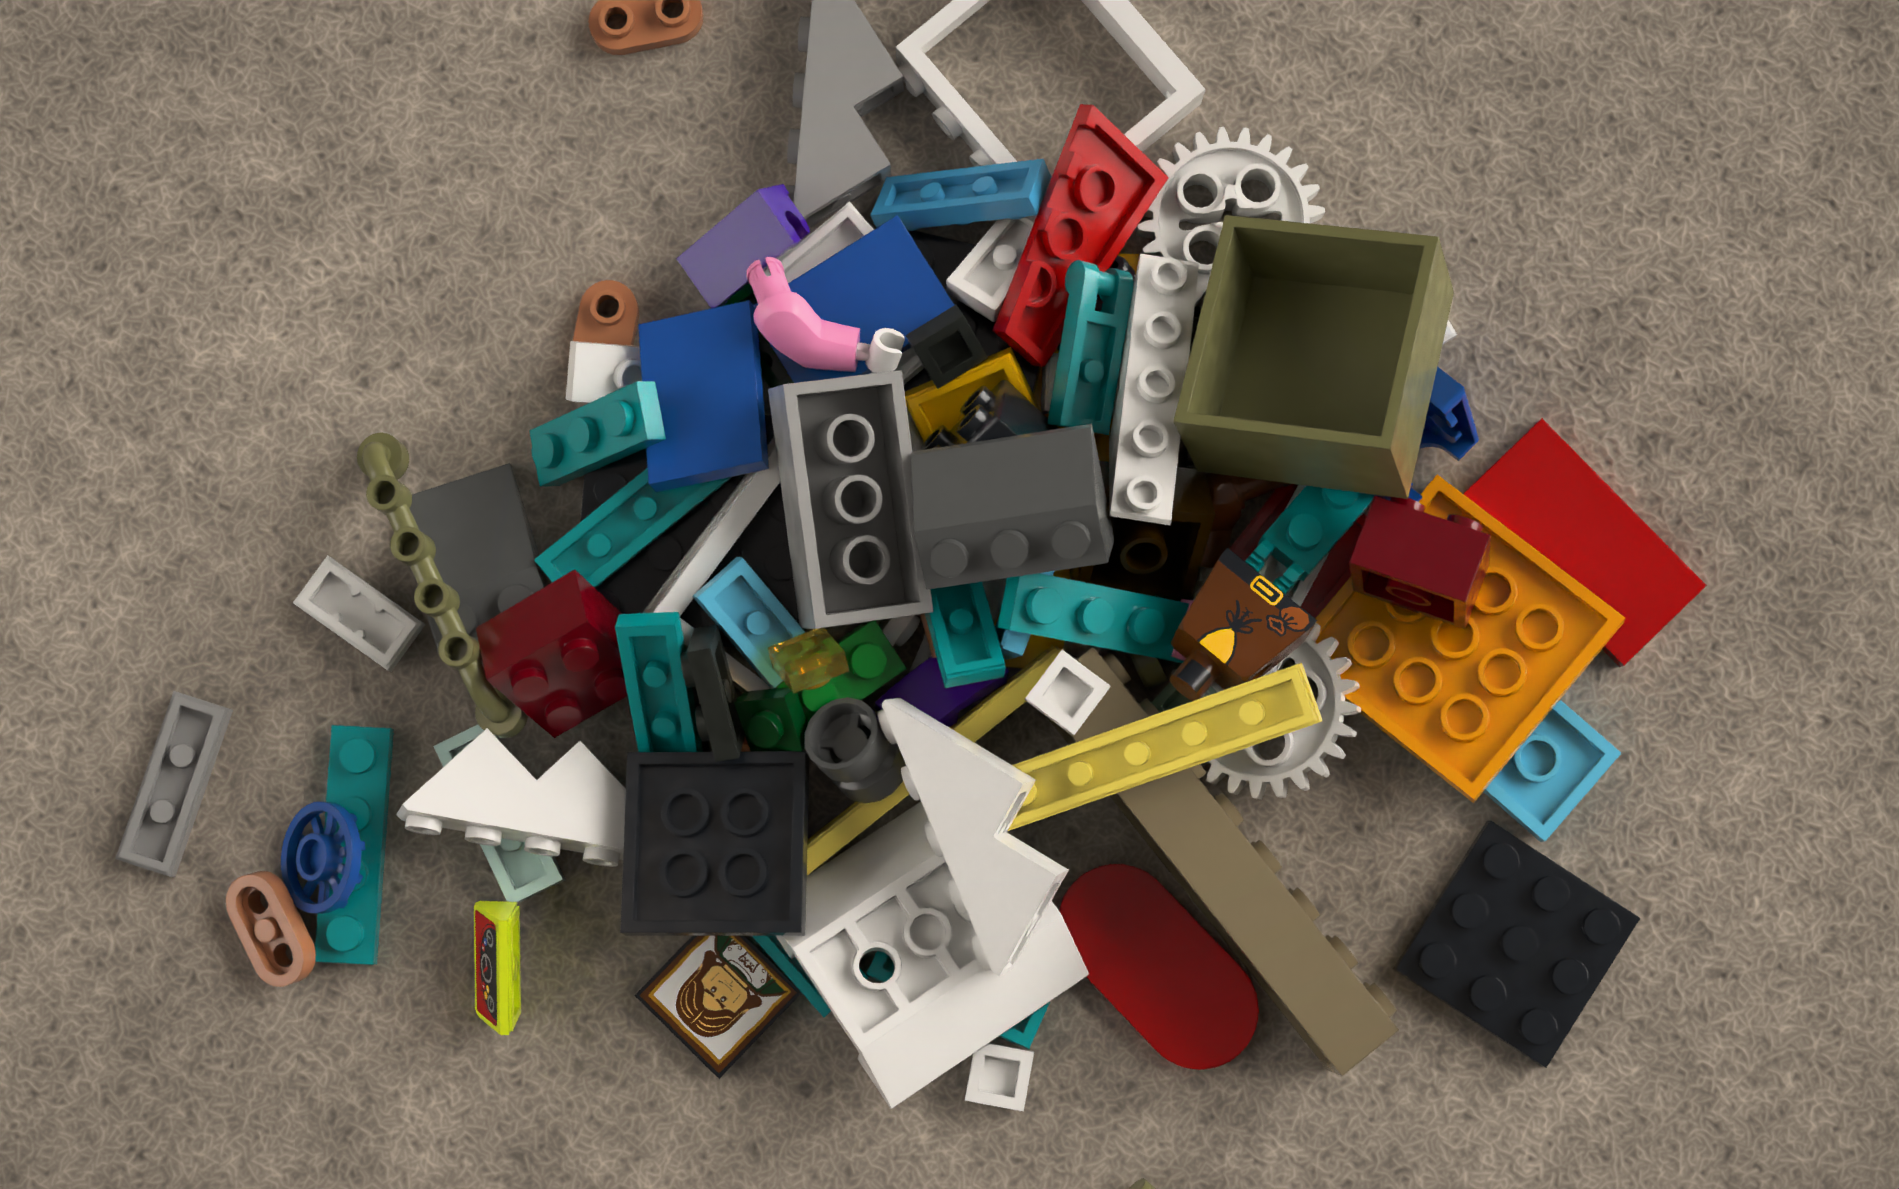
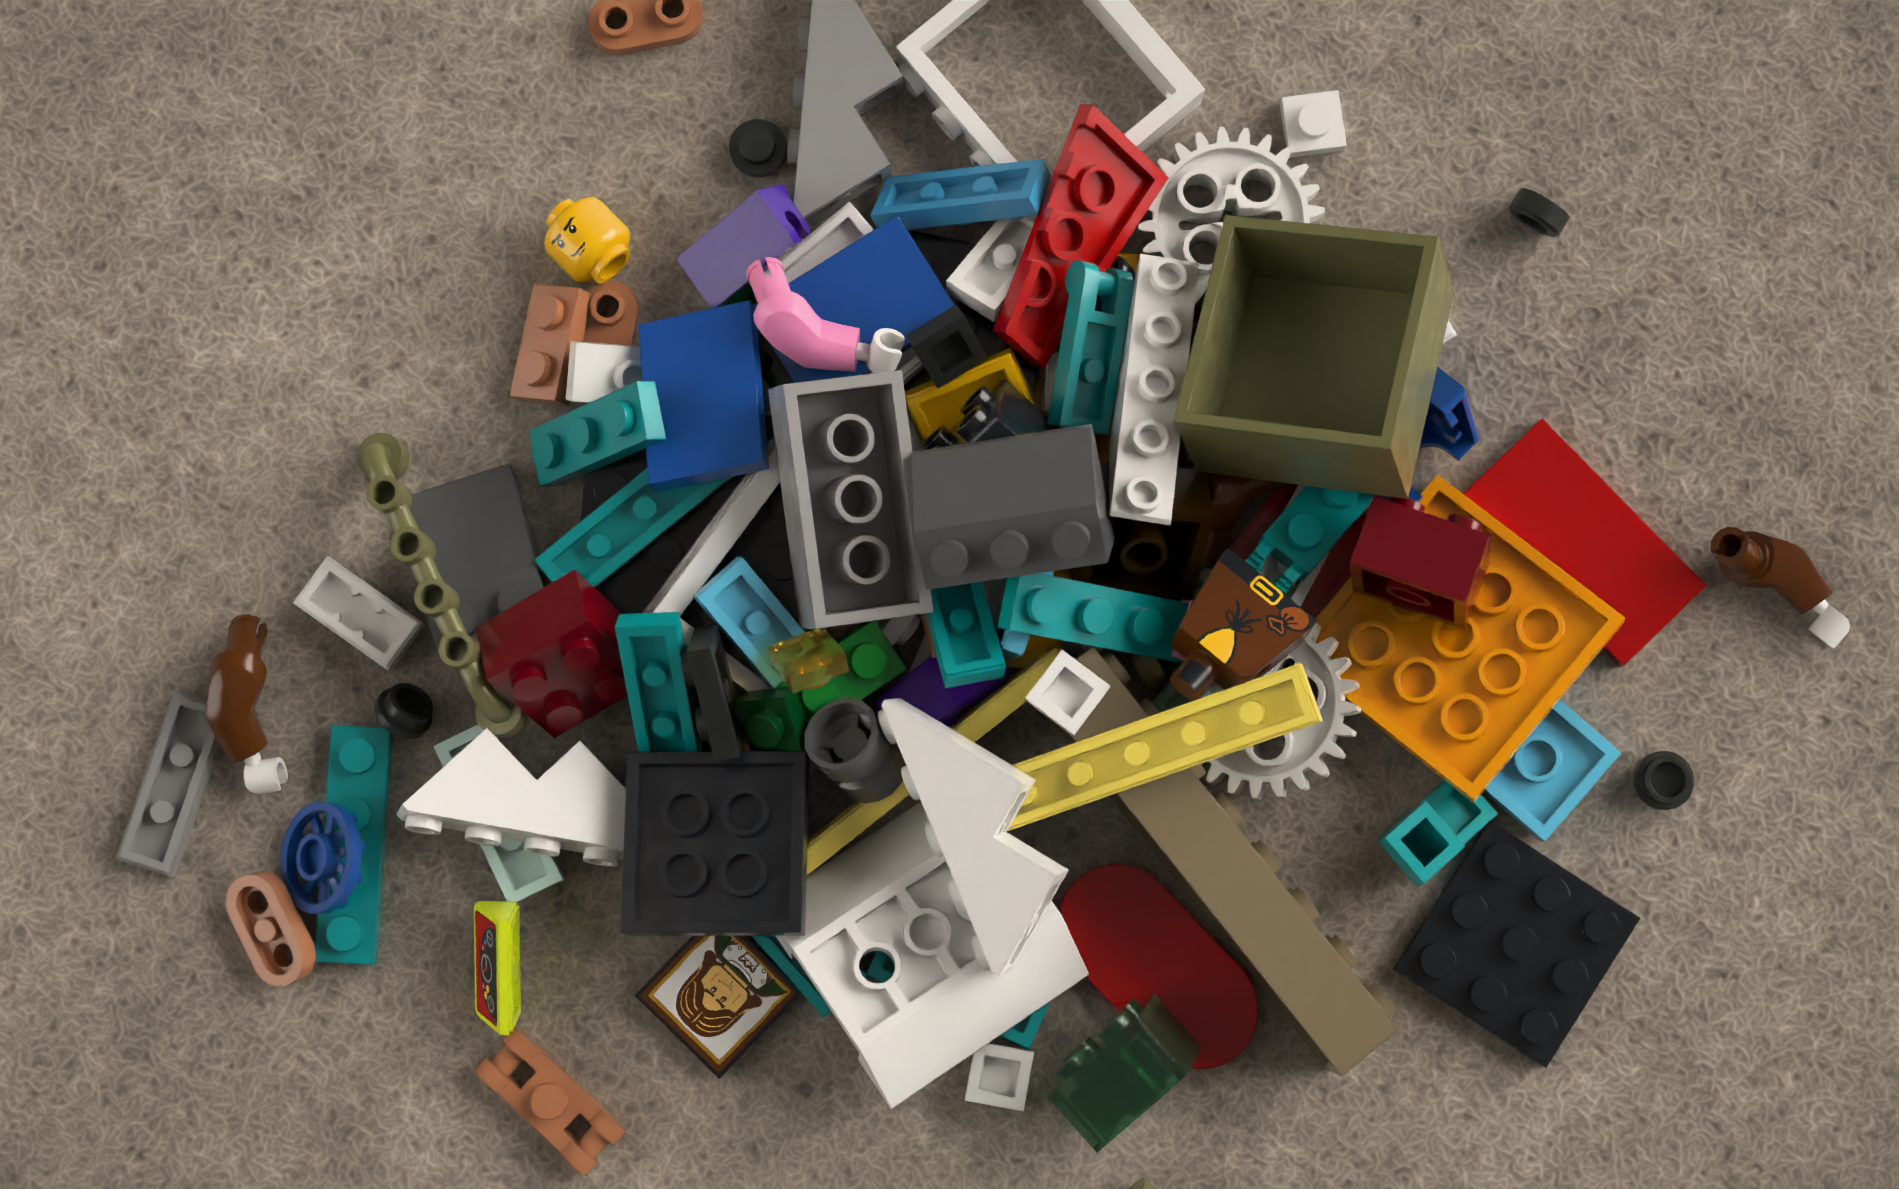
none -> reddish brown arm [206,614,288,794]
none -> pearl dark grey plate [374,683,433,739]
none -> nougat plate [474,1026,627,1176]
none -> nougat plate [510,284,592,406]
none -> yellow head [544,197,631,284]
none -> pearl dark grey plate [729,119,787,178]
none -> clear green brick [1048,994,1202,1153]
none -> white plate [1279,90,1347,158]
none -> teal brick [1376,780,1498,887]
none -> pearl dark grey tile [1509,188,1570,237]
none -> pearl dark grey plate [1634,751,1694,810]
none -> reddish brown arm [1710,527,1850,648]

